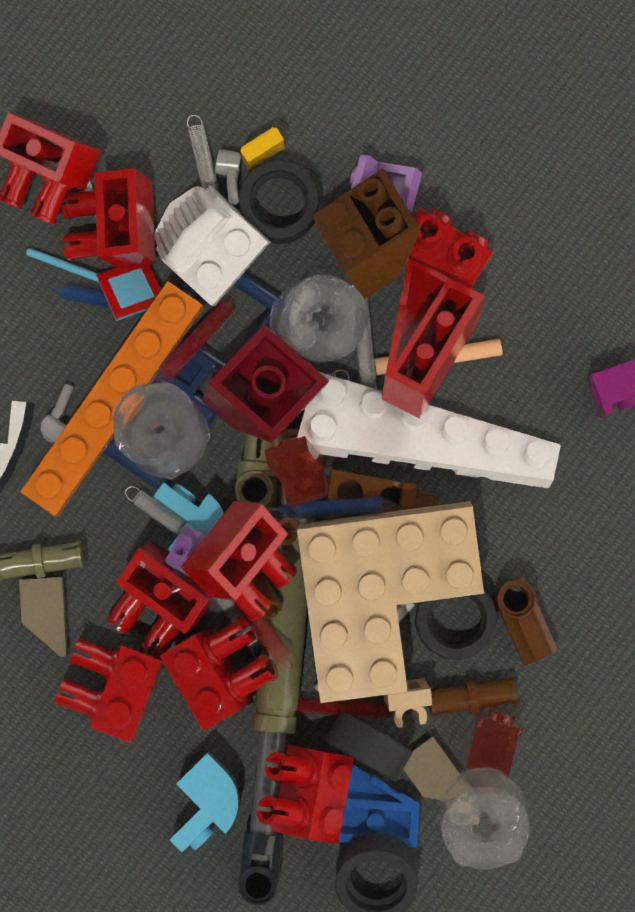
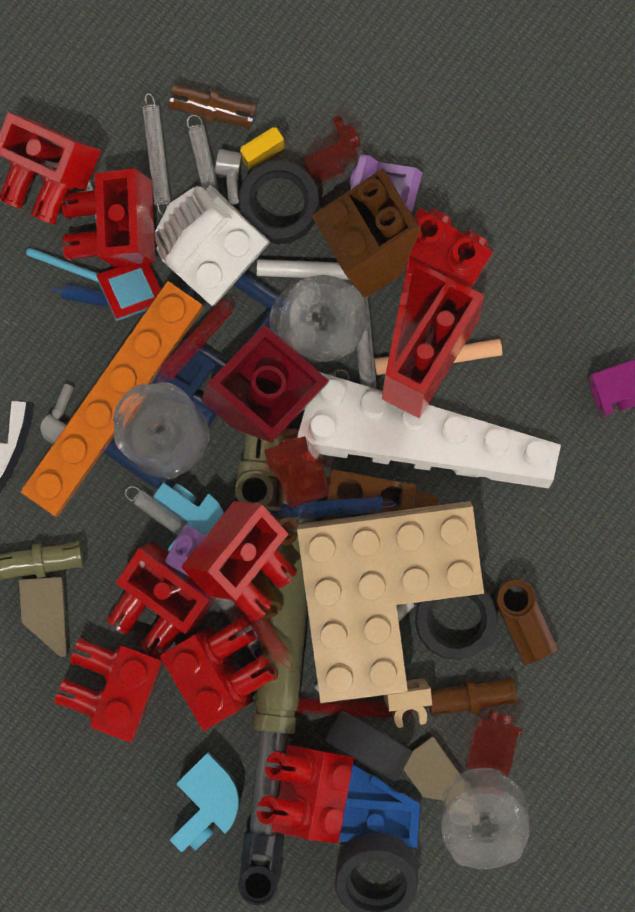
none -> white piece [142,93,170,216]
none -> reddish brown pin [168,82,256,130]
none -> white bar [257,259,349,280]
none -> clear red bracket [304,115,361,182]

